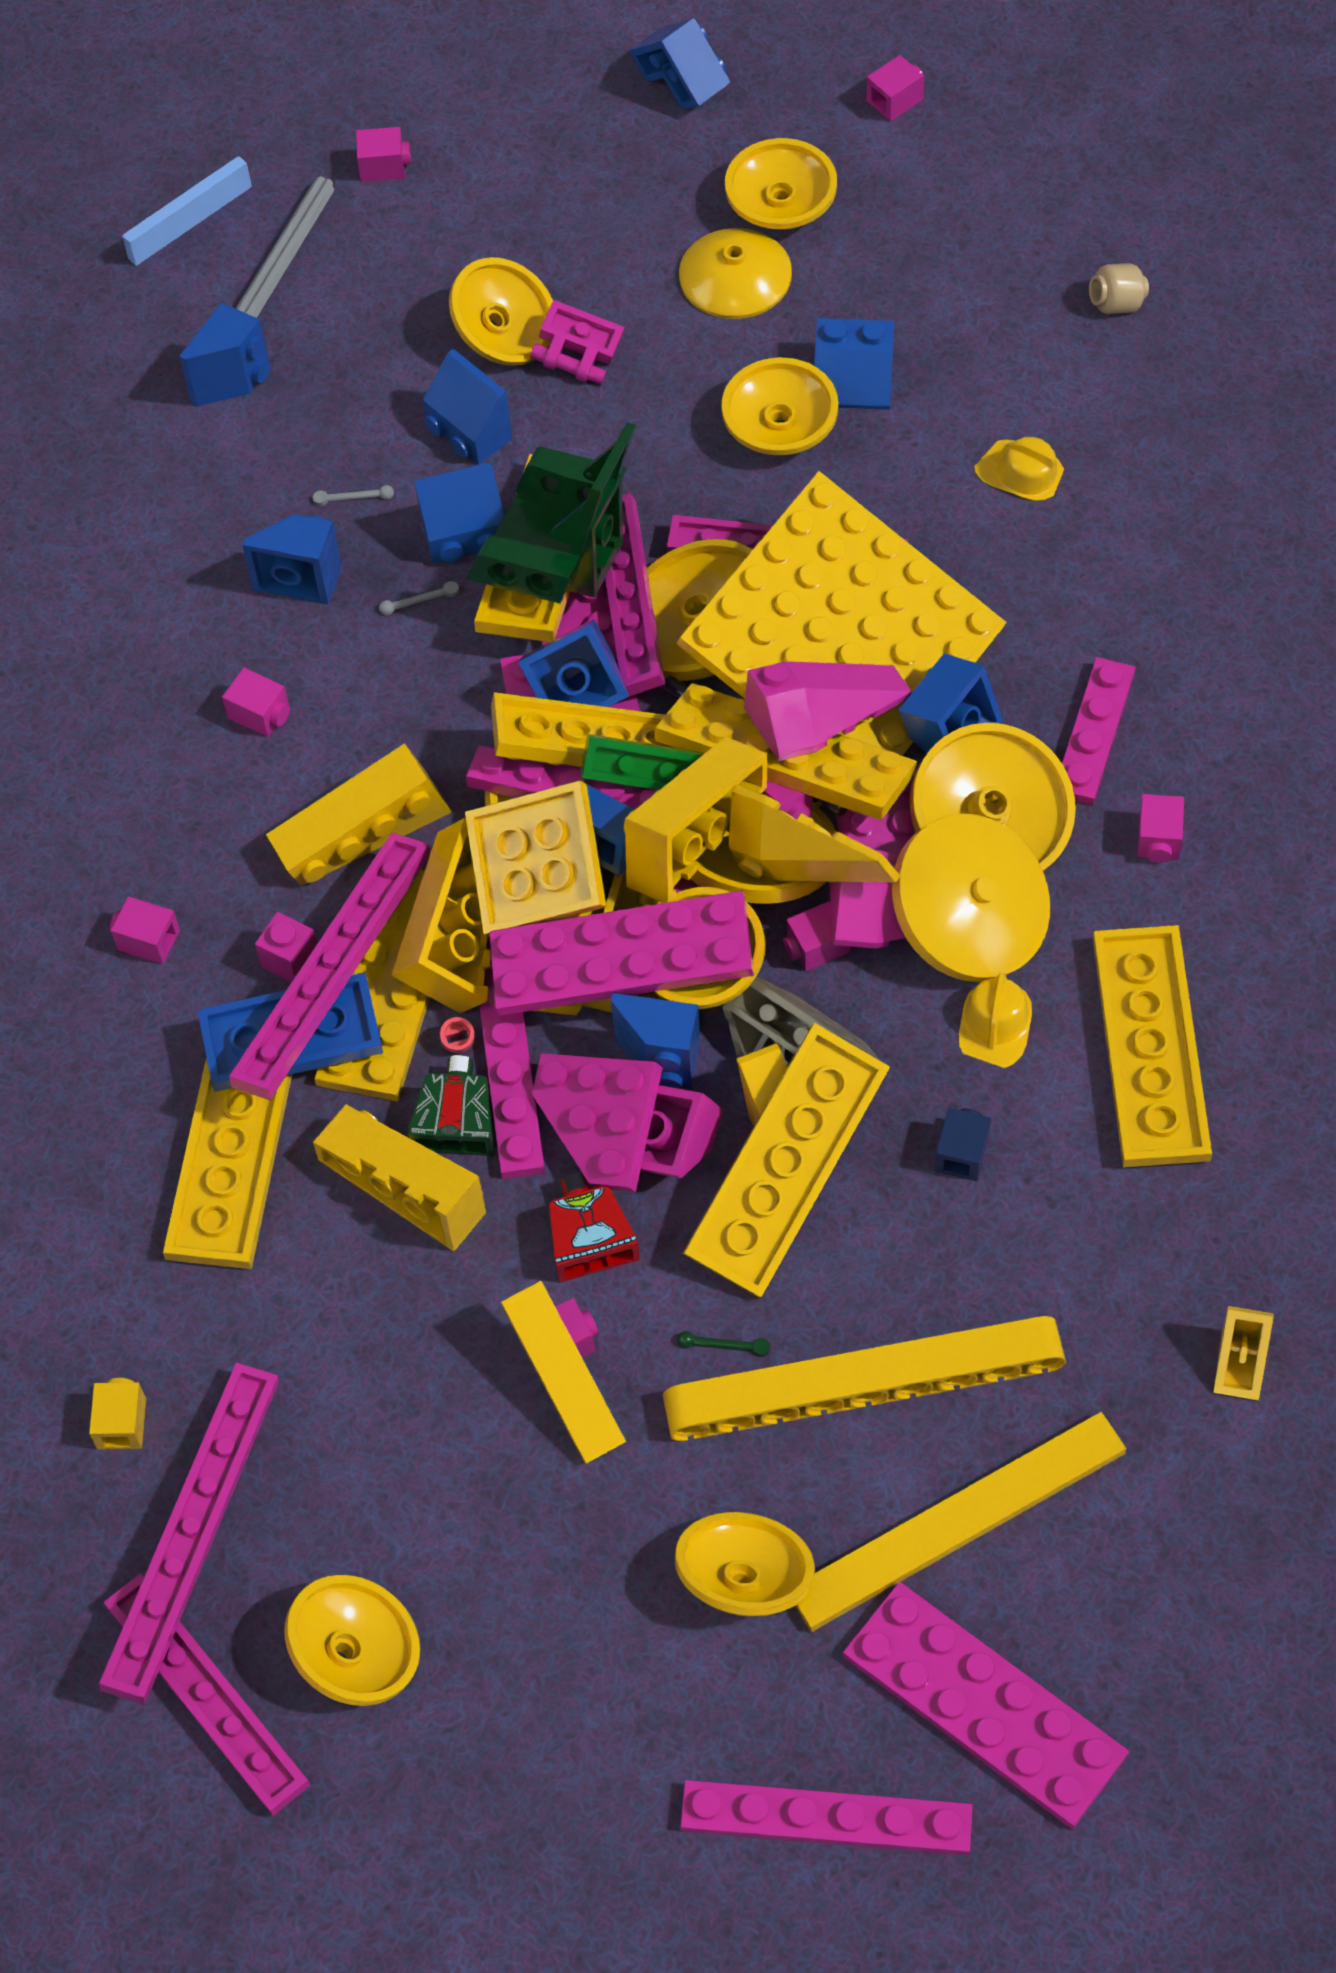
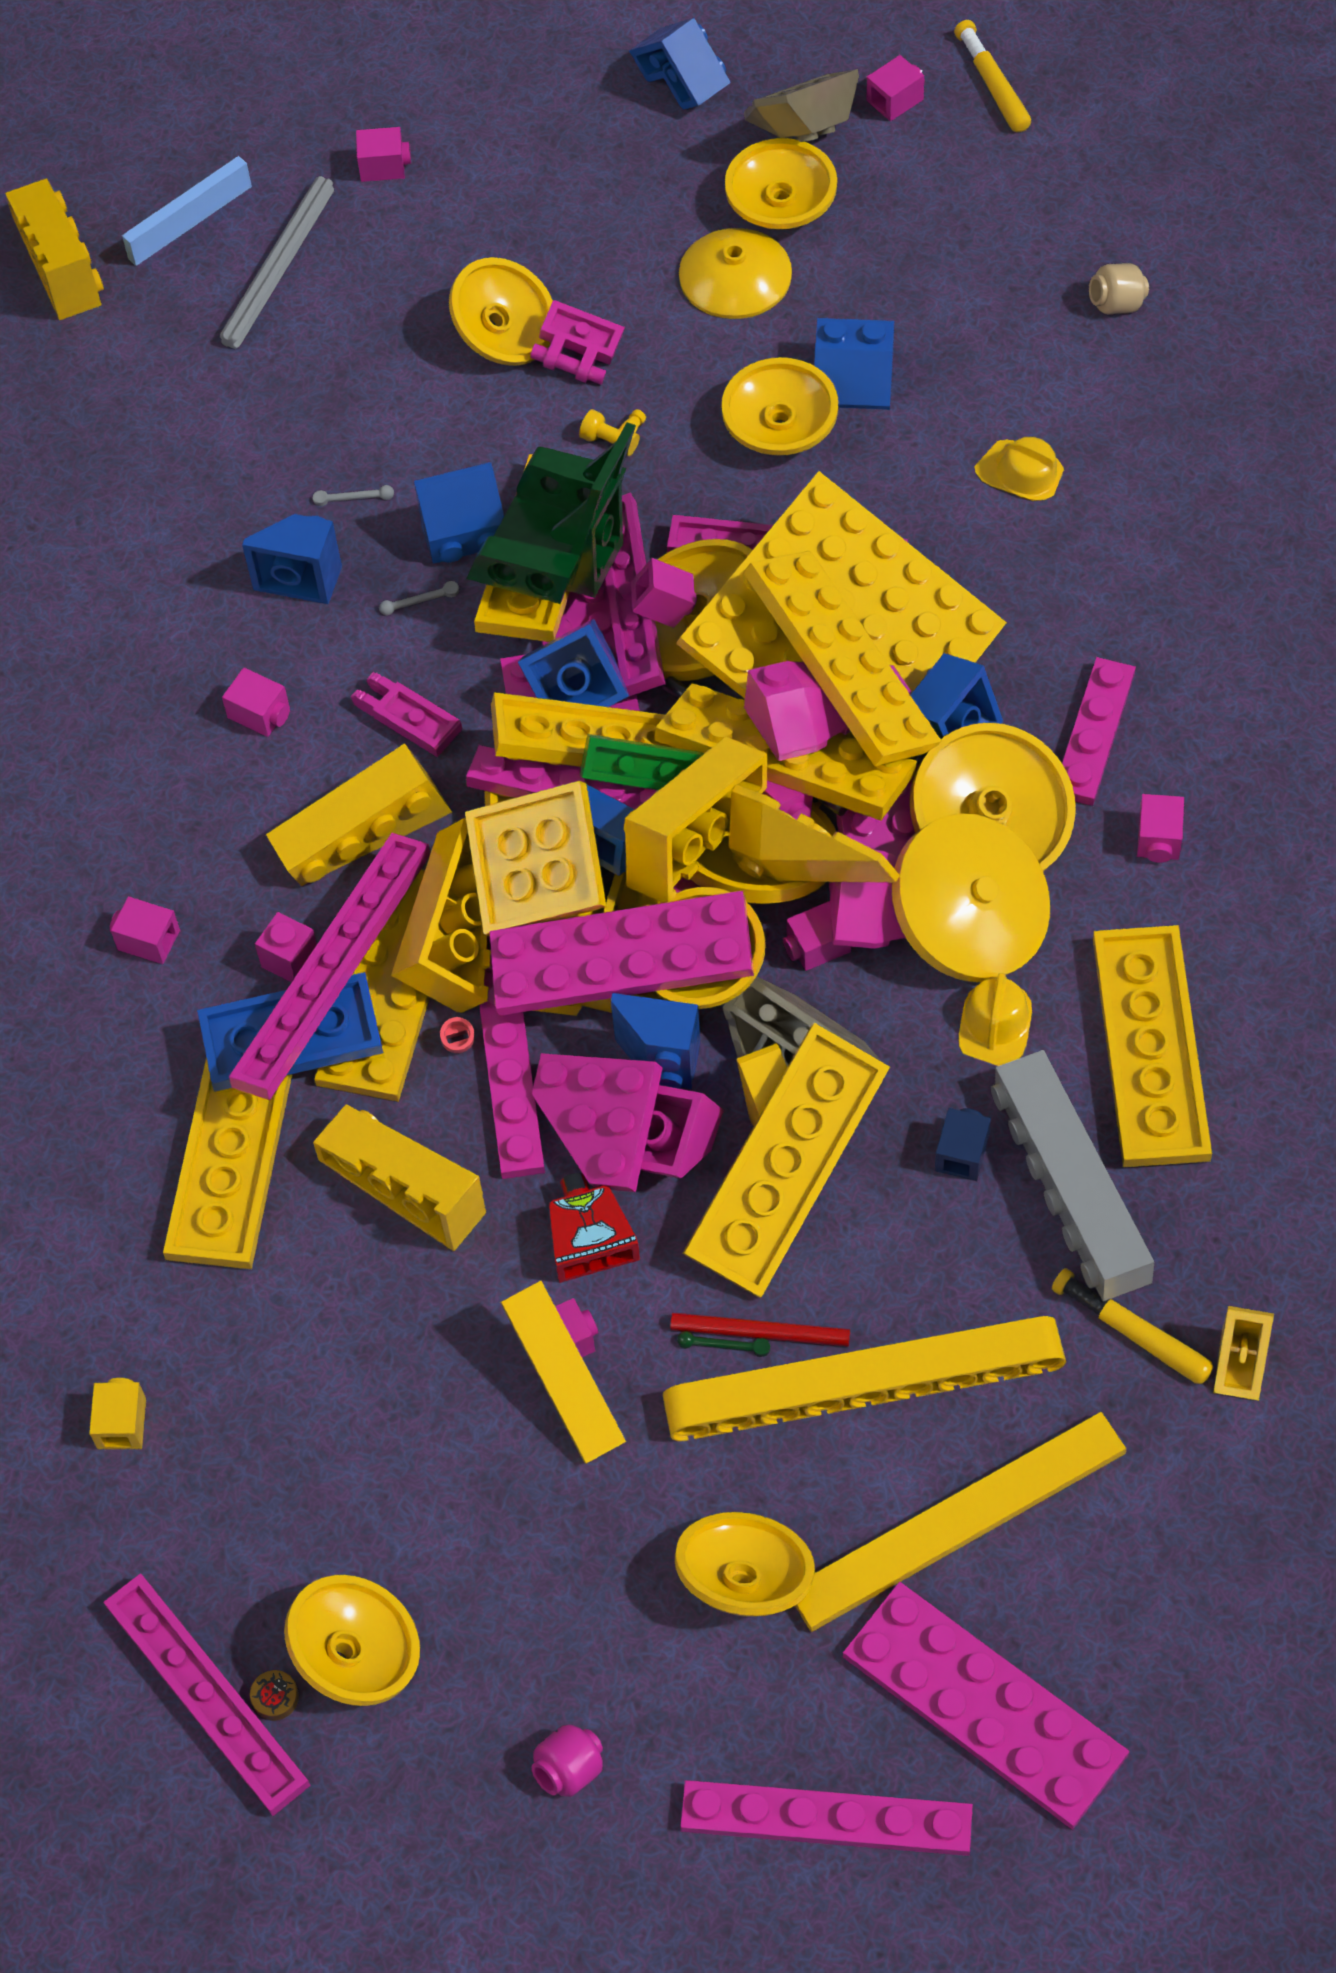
dark pink plate [99,1362,279,1705] -> none
blue slope [179,303,271,406] -> none
dark green torso [408,1055,494,1156] -> none
blue slope [423,349,512,465] -> none
none -> yellow wedge [5,178,104,320]
none -> tile [250,1670,299,1721]
none -> dark pink hinge [350,672,462,757]
none -> dark pink head [532,1725,603,1797]
none -> yellow piece [579,409,646,456]
none -> dark pink brick [631,558,697,628]
none -> red piece [670,1313,850,1347]
none -> dark tan wedge [744,69,859,142]
none -> yellow plate [744,551,941,766]
none -> yellow piece [954,20,1031,132]
none -> light grey brick [991,1050,1154,1301]
none -> yellow piece [1052,1268,1213,1384]

